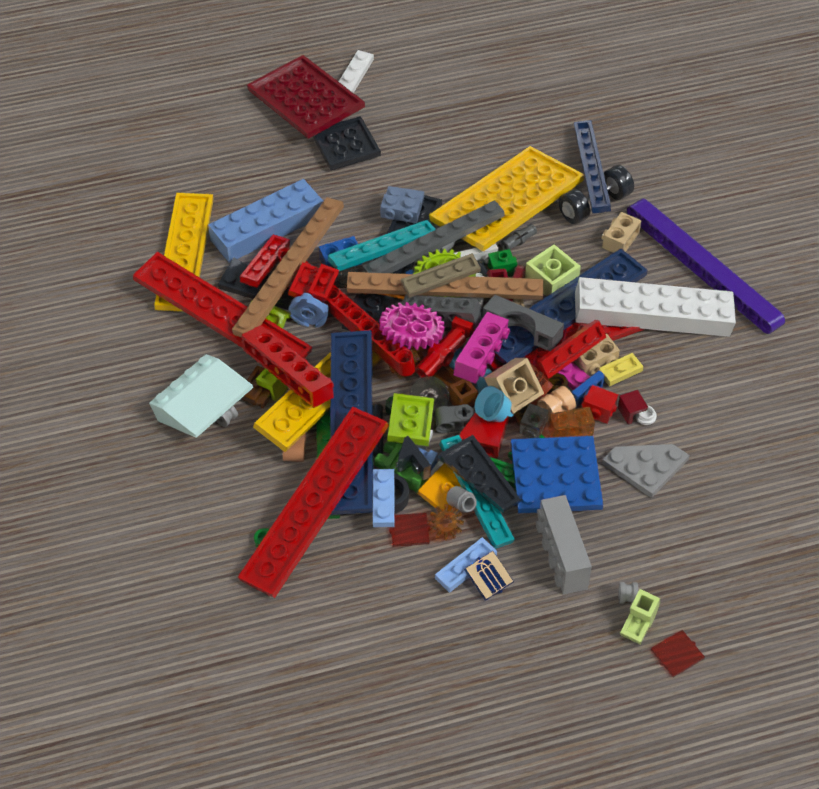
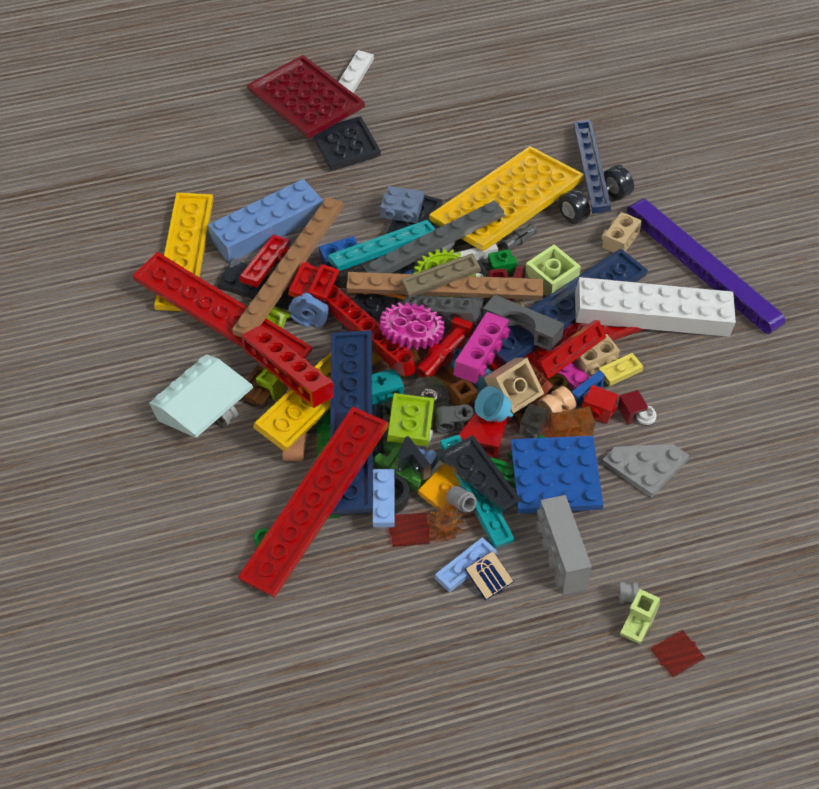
none -> teal brick [372,369,404,404]

